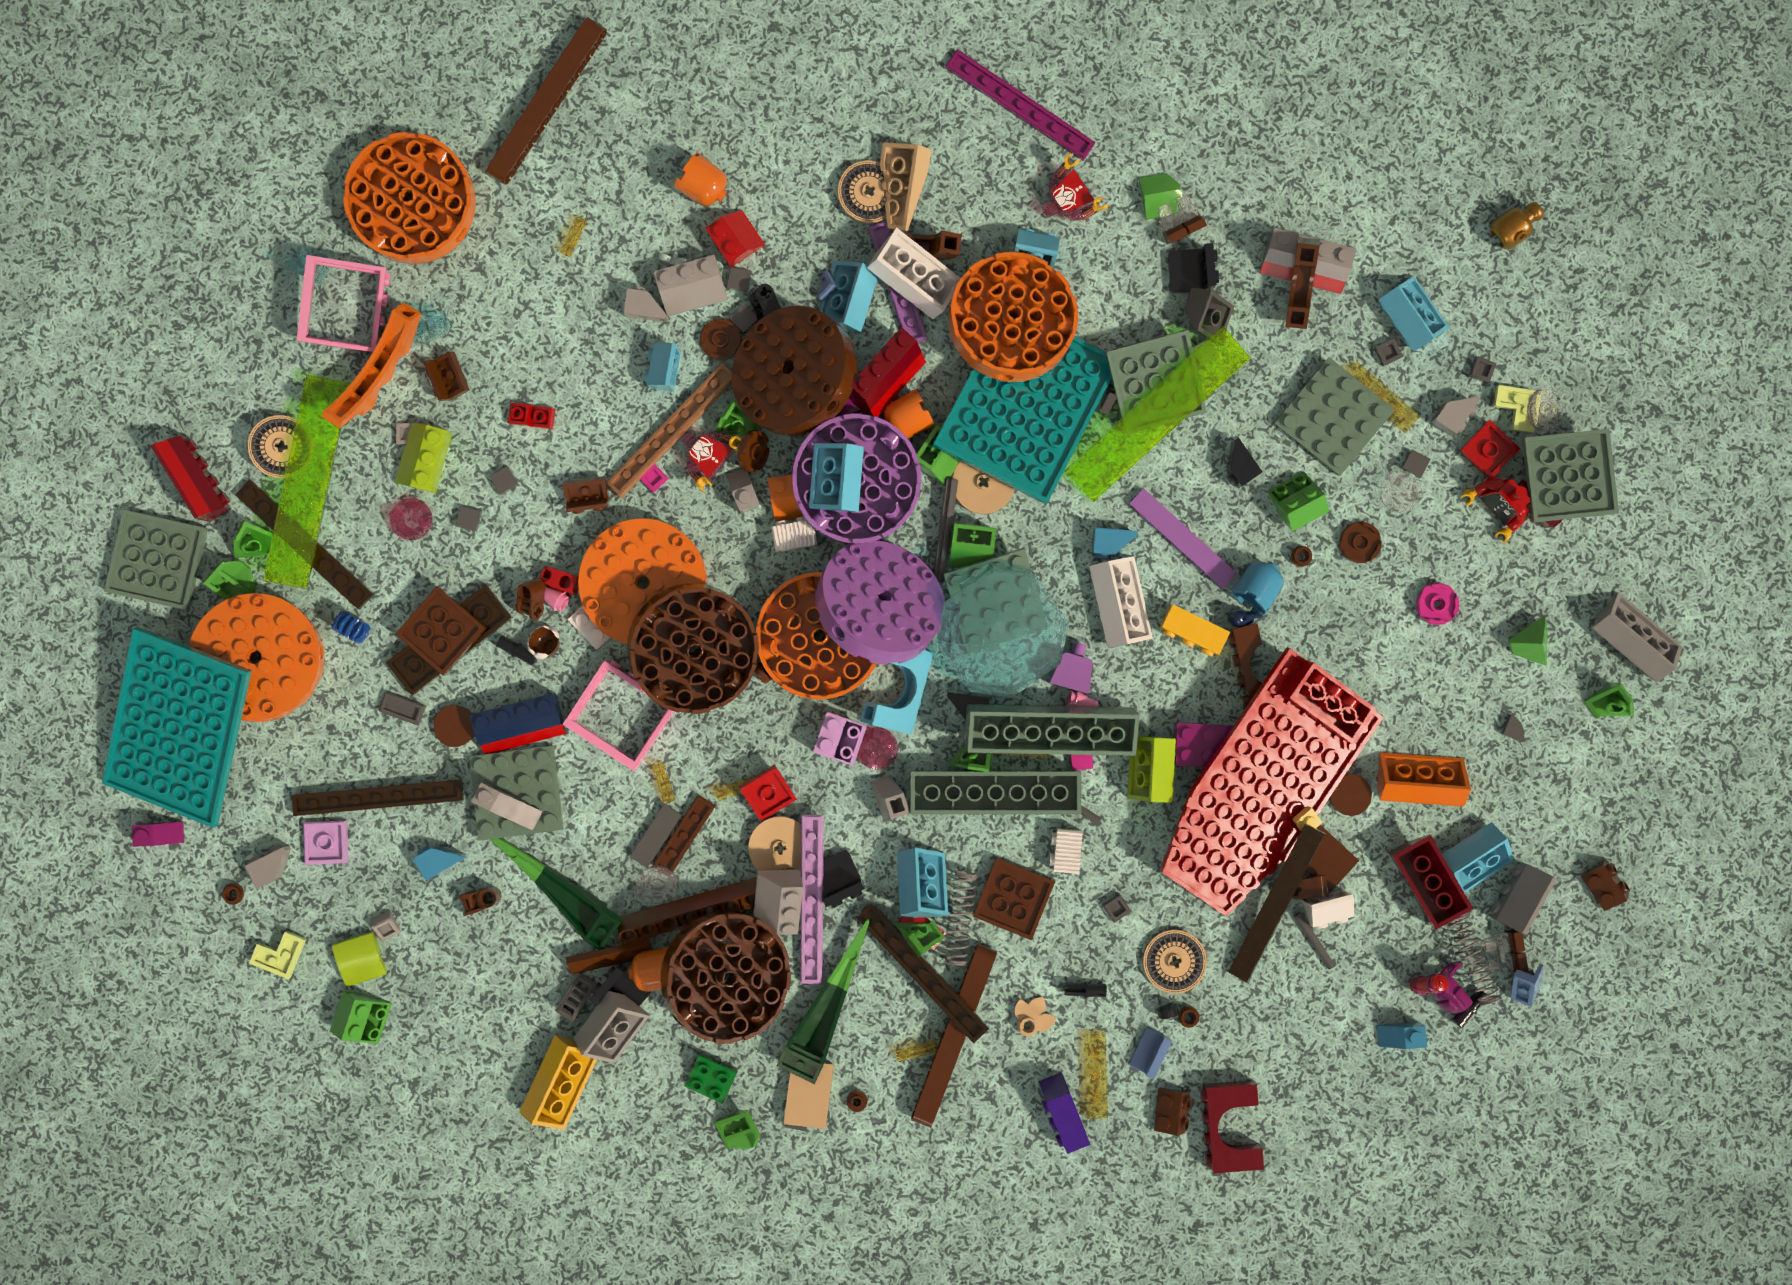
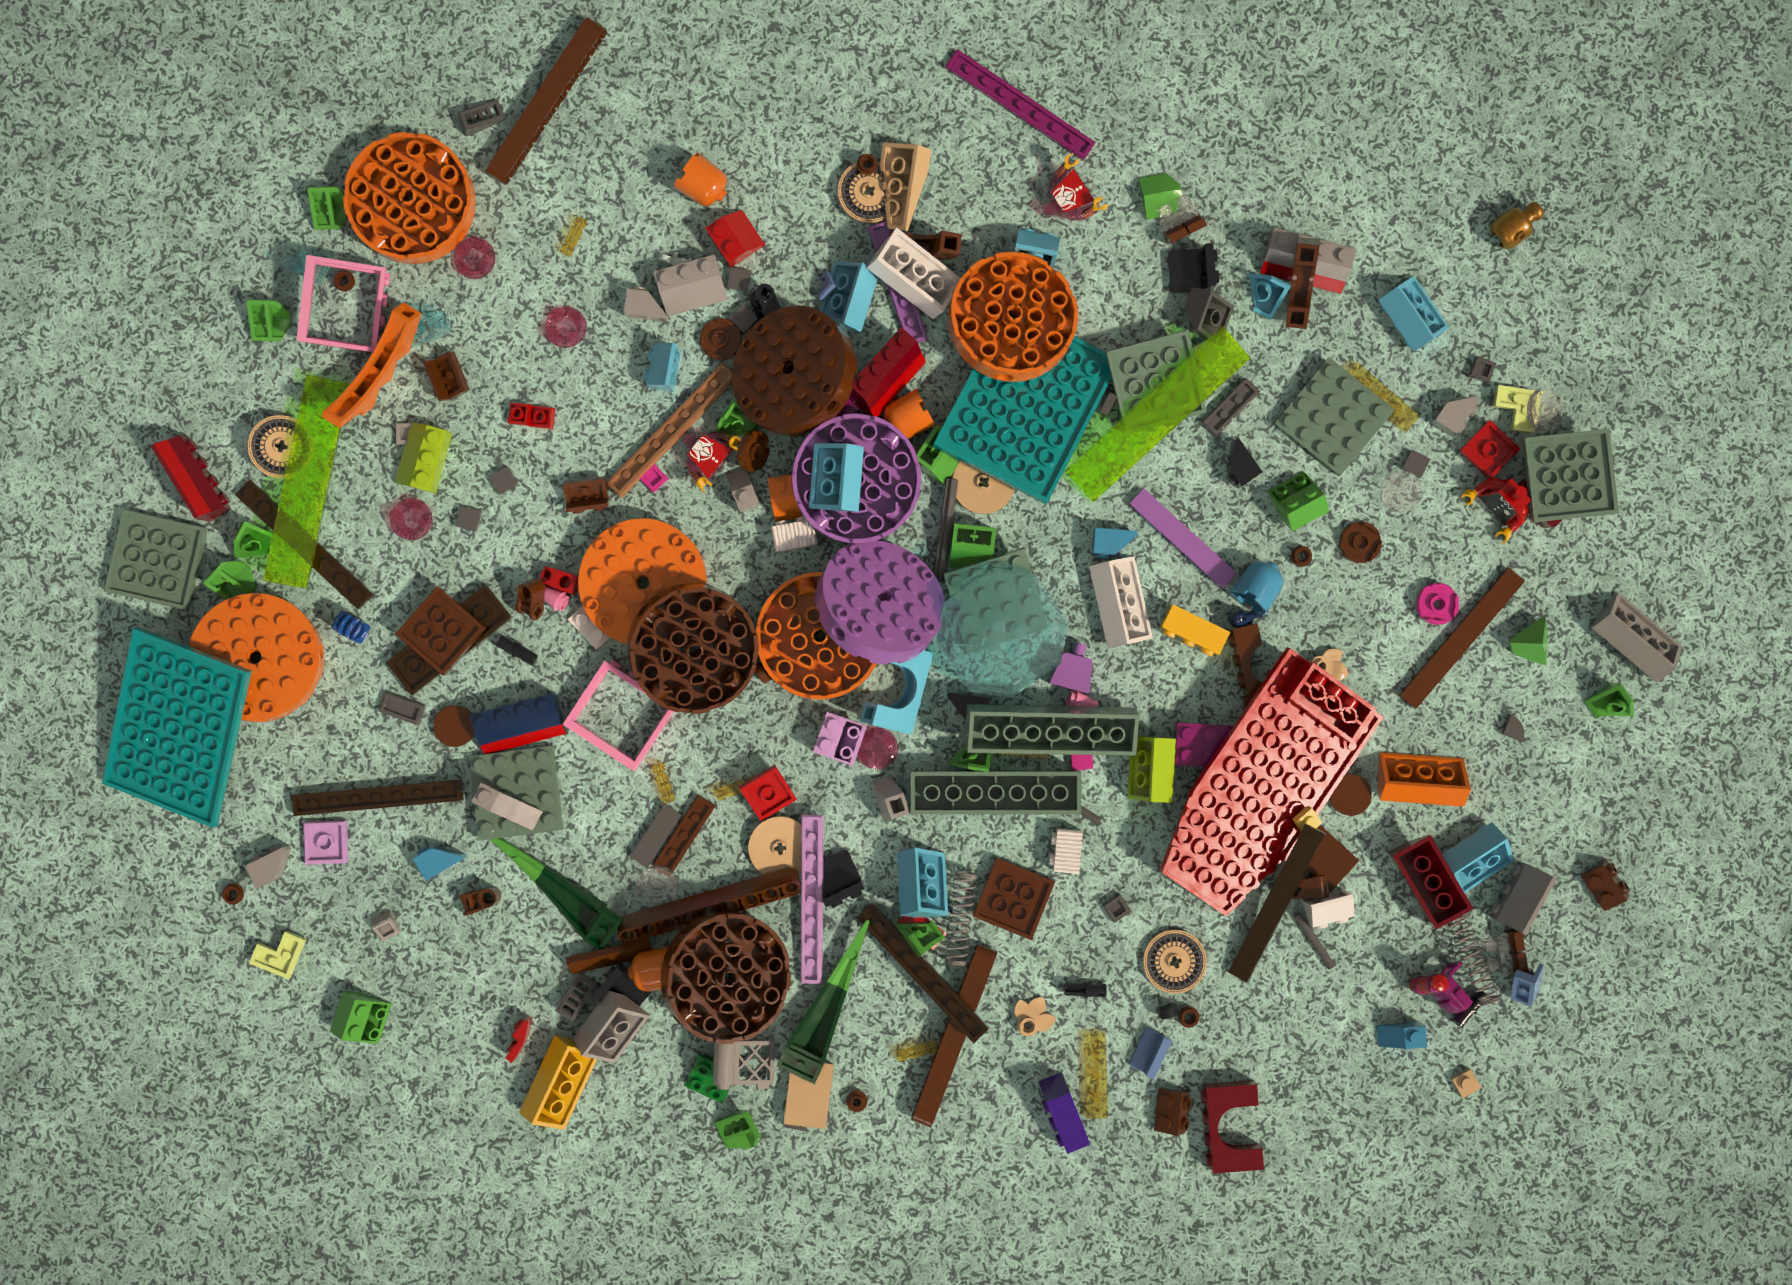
magenta slope [132,822,184,847] -> none
lime slope [332,931,387,987] -> none
reddish brown hair [527,626,560,659] -> none
light grey slope [753,869,803,935] -> none
dark grey tile [1374,338,1404,367] -> none
none -> bright green slope [246,299,291,341]
none -> bright green slope [307,186,348,230]
none -> reddish brown plate [333,270,355,292]
none -> clear pink dish [454,237,496,279]
none -> dark grey slope [458,99,506,137]
none -> red slope [505,1016,532,1063]
none -> clear pink dish [545,307,587,348]
none -> light grey piece [713,1041,775,1090]
none -> reddish brown plate [856,154,878,175]
none -> dark grey tile [1201,377,1260,437]
none -> medium azure slope [1248,273,1291,319]
none -> tan plate [1311,649,1348,681]
none -> reddish brown tile [1399,568,1525,709]
none -> tan plate [1451,1068,1481,1098]

